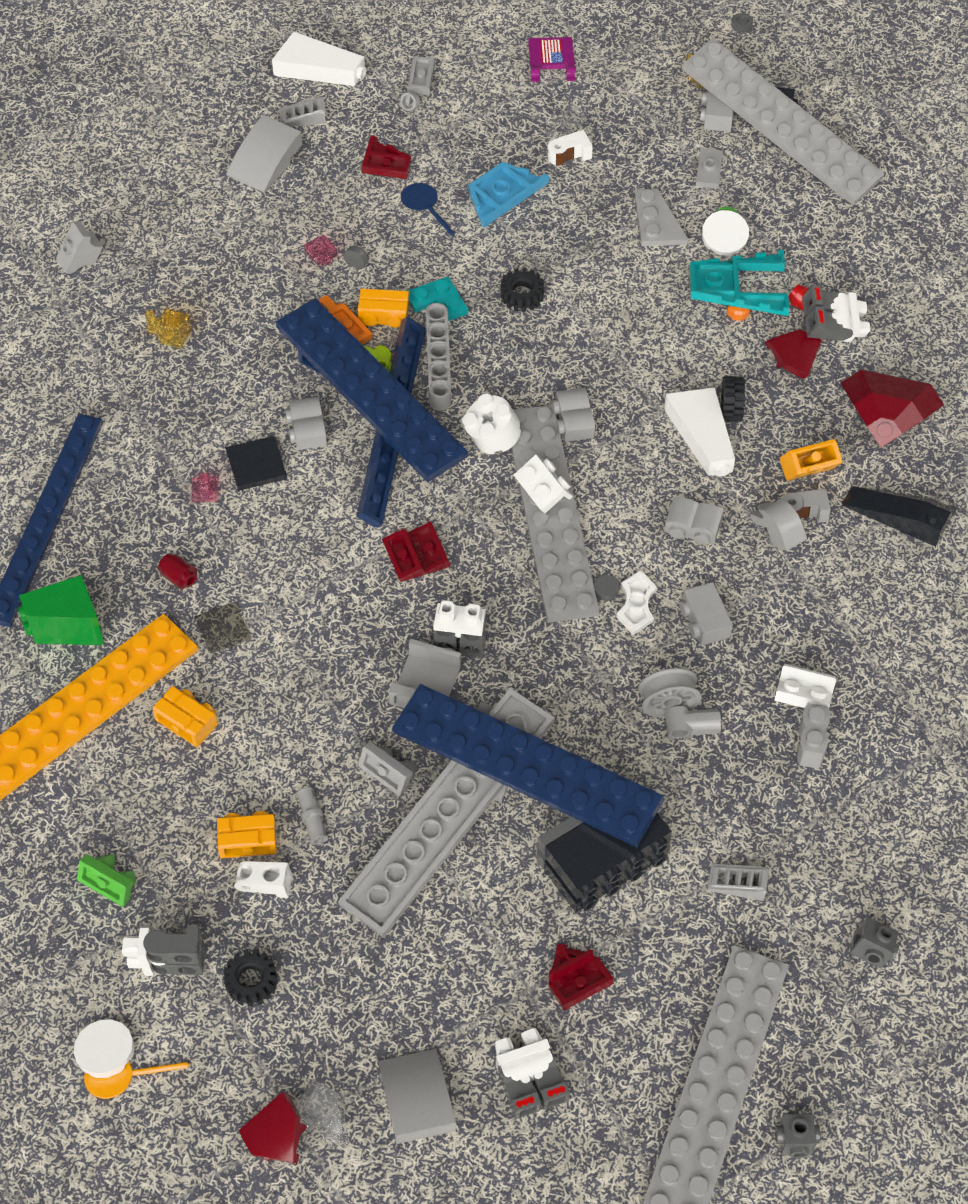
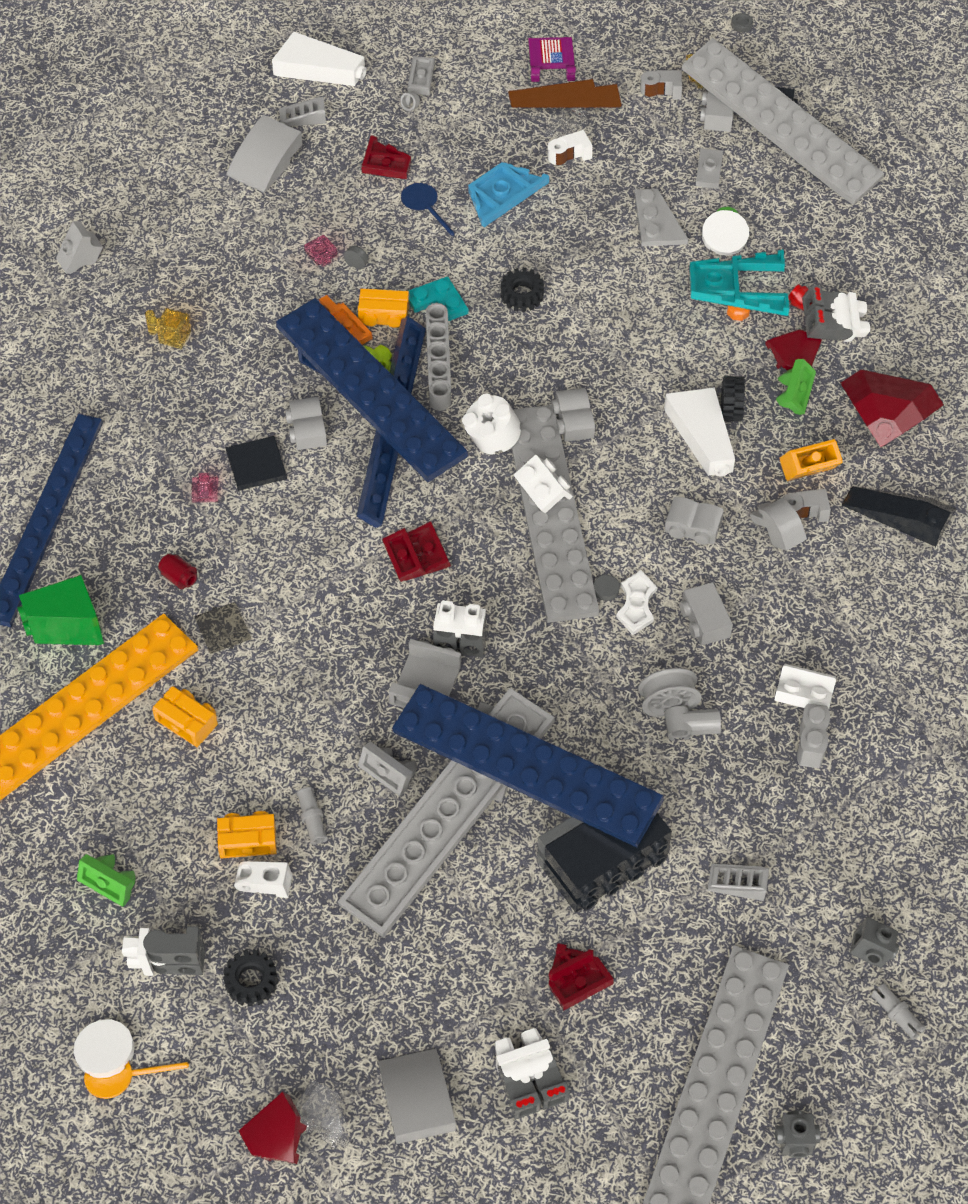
none -> reddish brown wedge [508,79,622,108]
none -> light grey leg [640,70,682,100]
none -> bright green tile [776,359,816,415]
none -> light grey pin [871,983,926,1040]

